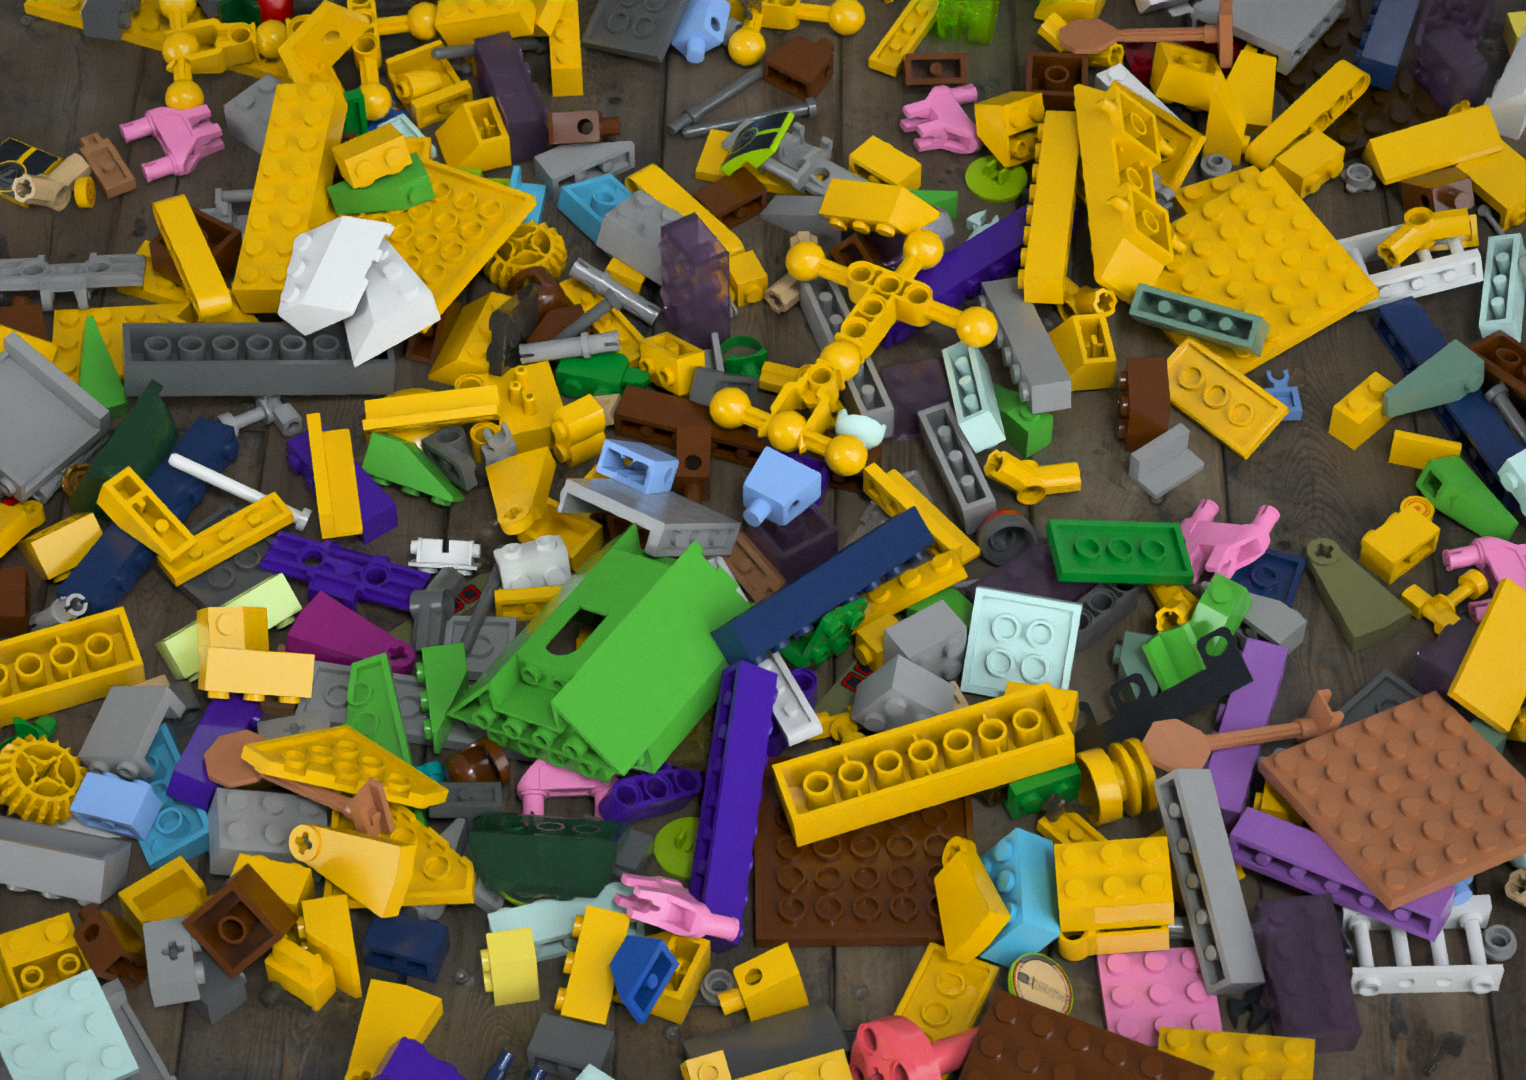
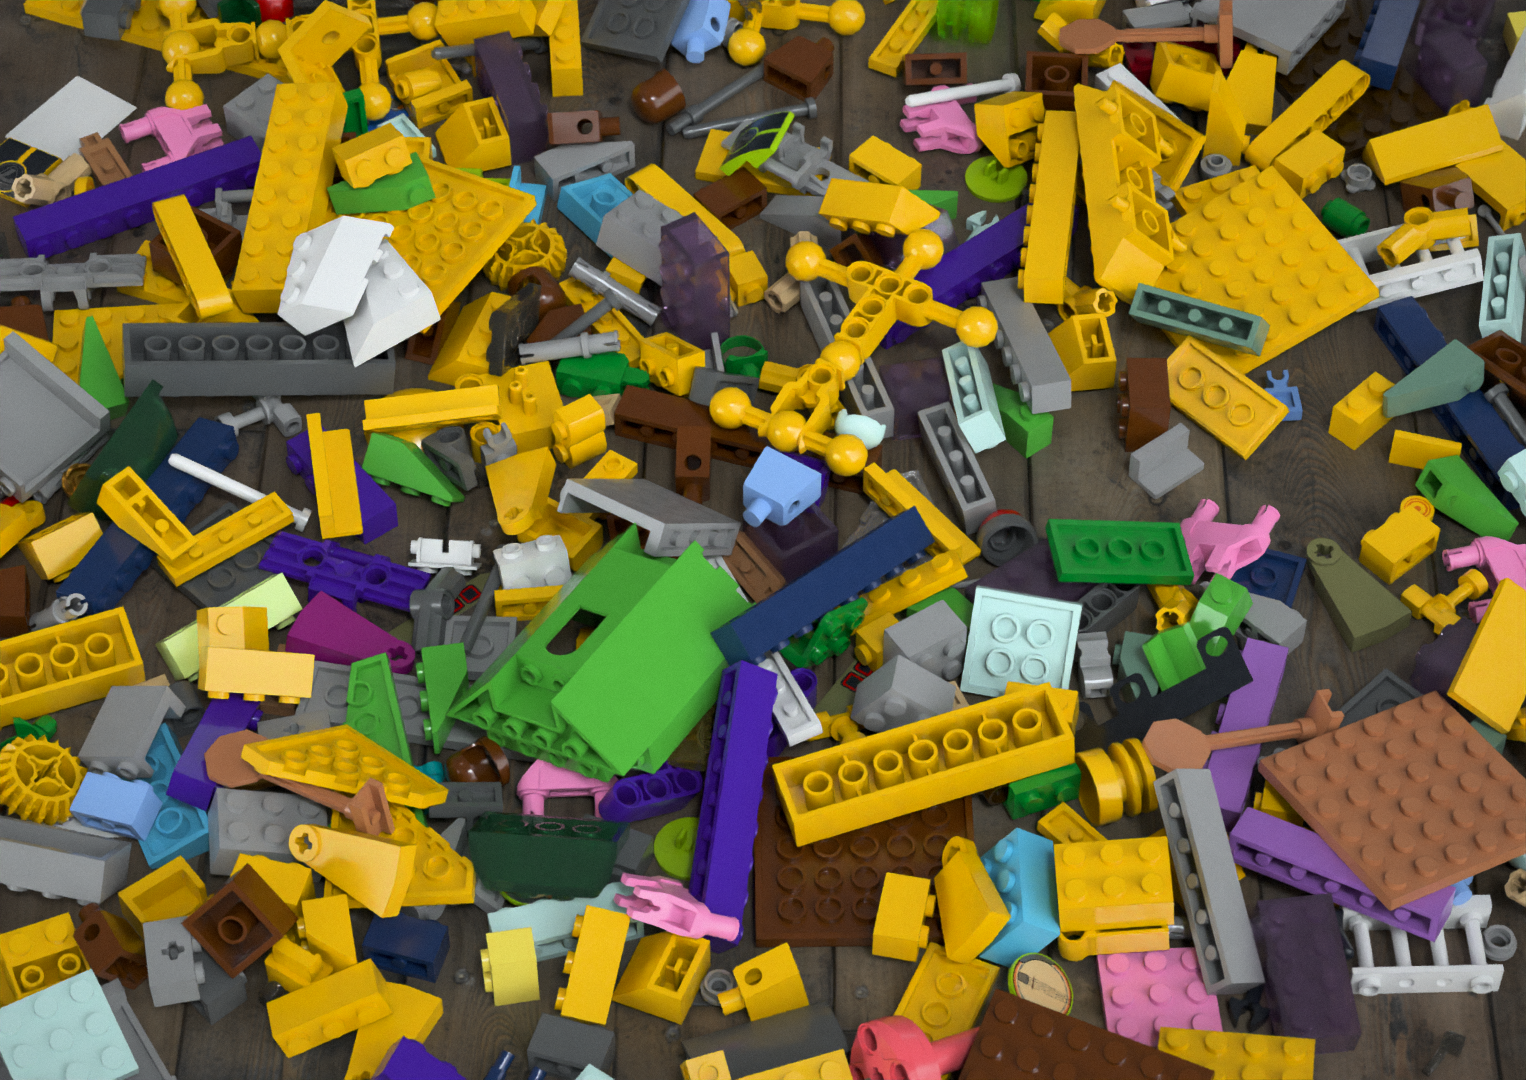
light blue torso [596,439,679,494] -> none
blue slope [609,935,679,1024] -> none
yellow piece [984,449,1081,505] -> none
clear smoke hand [1040,793,1092,822] -> none
none -> white sticker [5,76,137,161]
none -> dark purple brick [13,136,262,258]
none -> yellow brick [266,958,393,1058]
none -> reddish brown helmet [631,68,686,124]
none -> yellow brick [872,872,936,962]
none -> white bar [905,73,1021,107]
none -> light grey leg [1074,631,1113,699]
none -> light grey panel [1122,1,1191,30]
none -> green brick [1321,197,1370,238]

